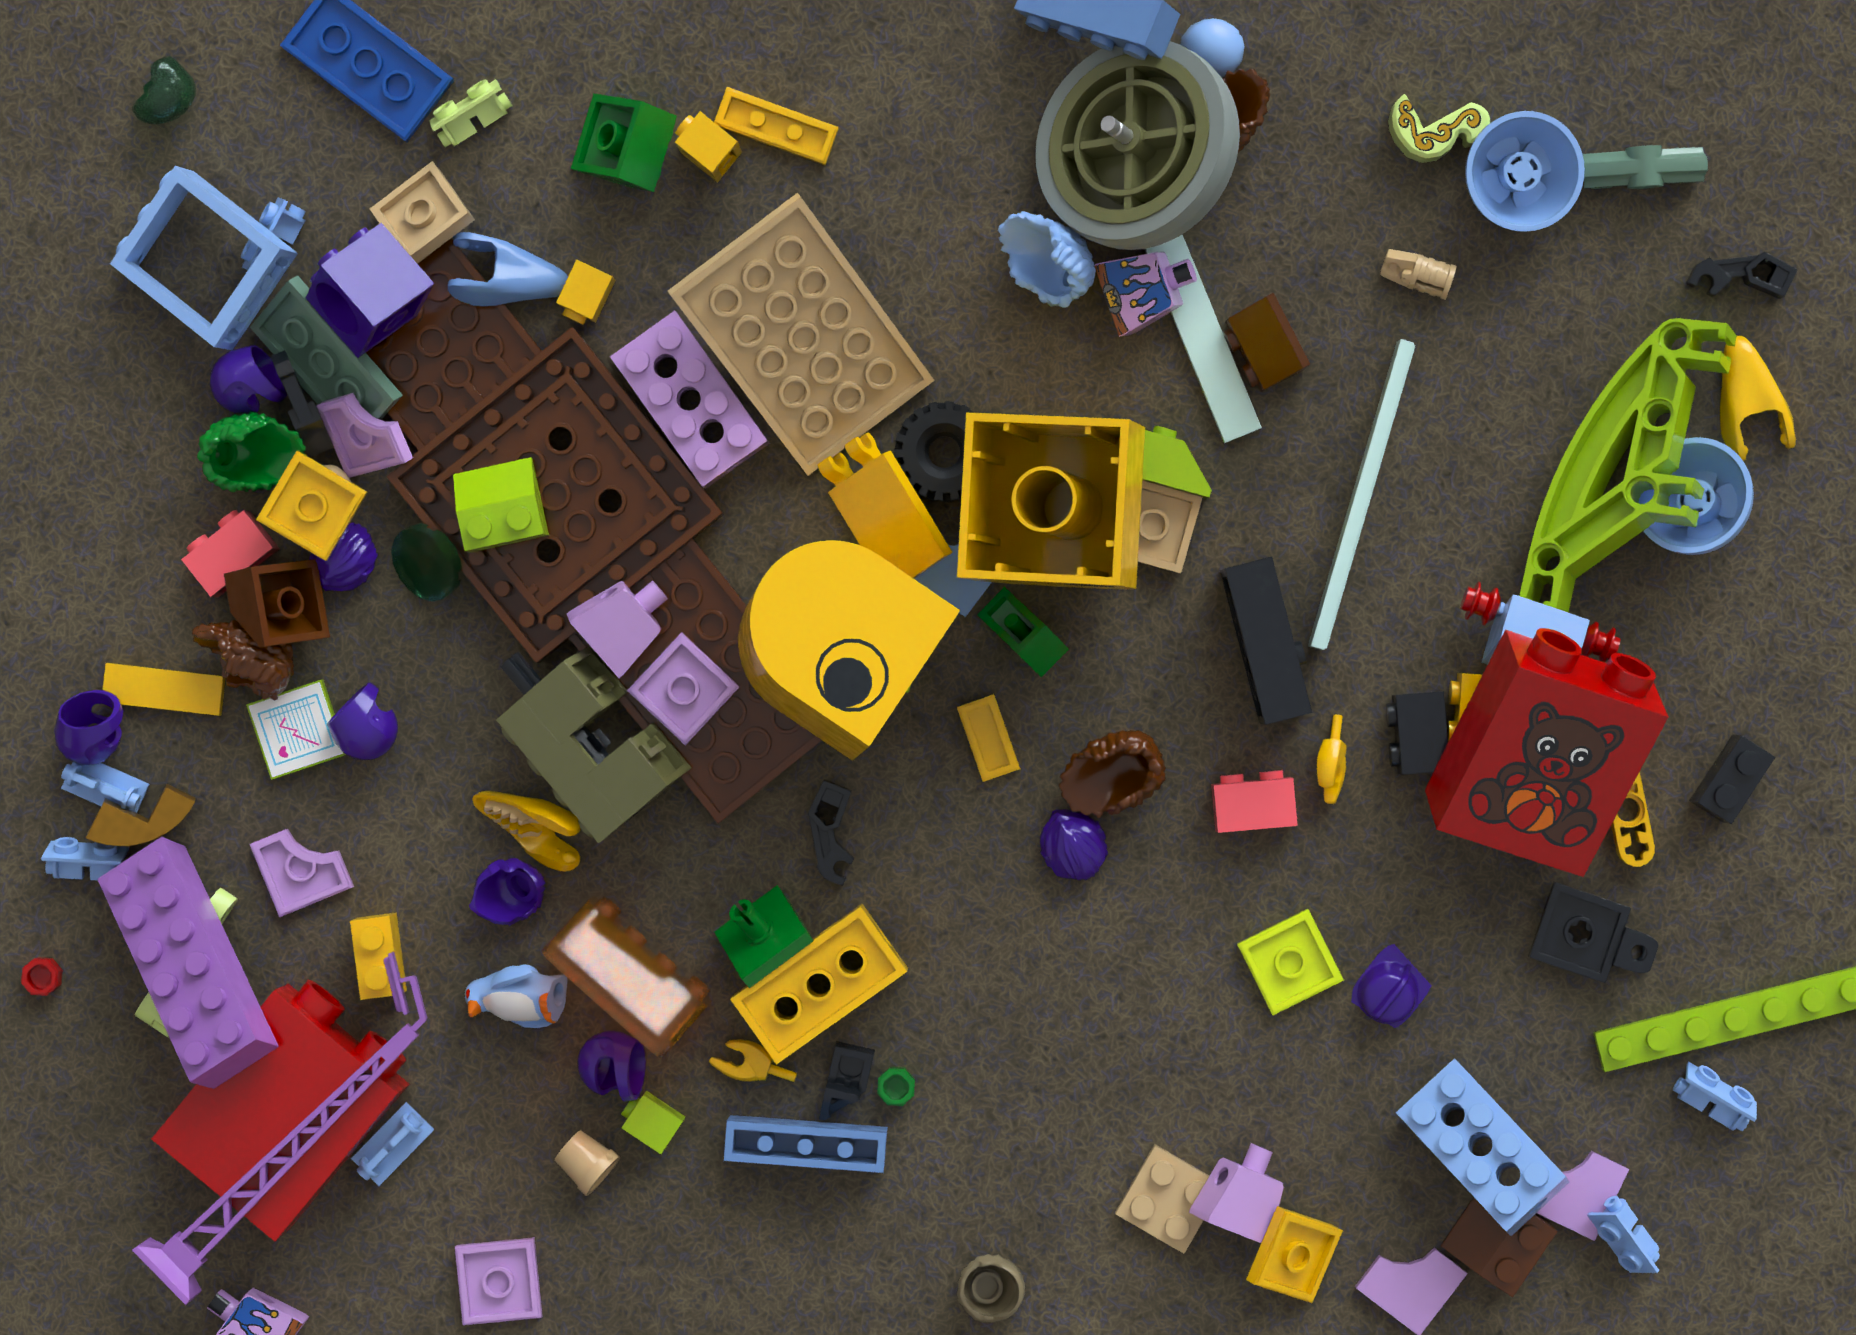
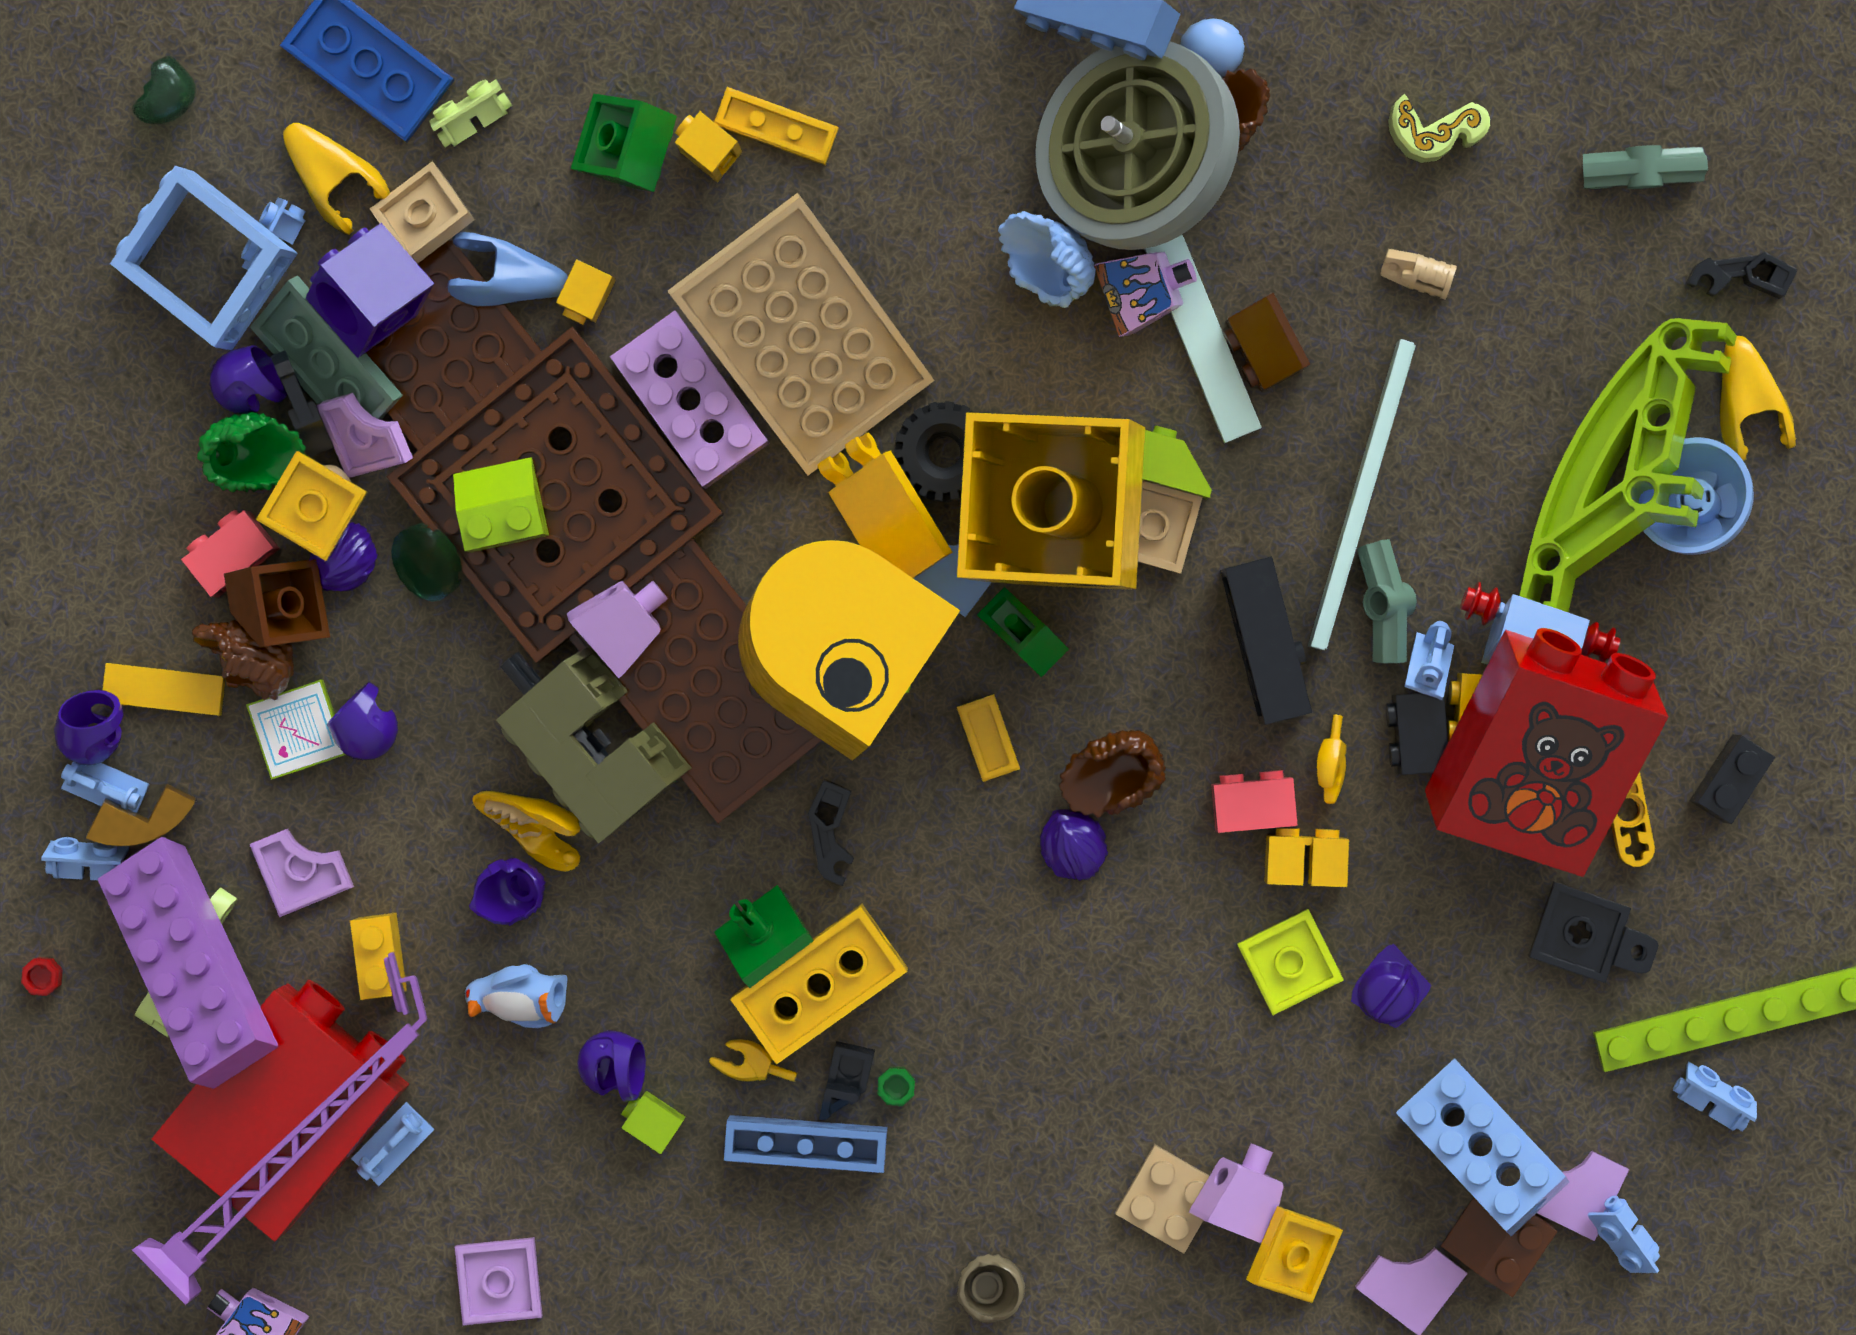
clear orange windscreen [541,896,713,1058] -> none
tan piece [555,1130,620,1196] -> none
lavender tile [627,633,740,745] -> none
light blue piece [1465,111,1585,232] -> none
none -> yellow animal [283,123,390,235]
none -> yellow piece [1264,827,1349,887]
none -> sand green piece [1357,539,1417,663]
none -> light blue hinge [1404,621,1454,700]

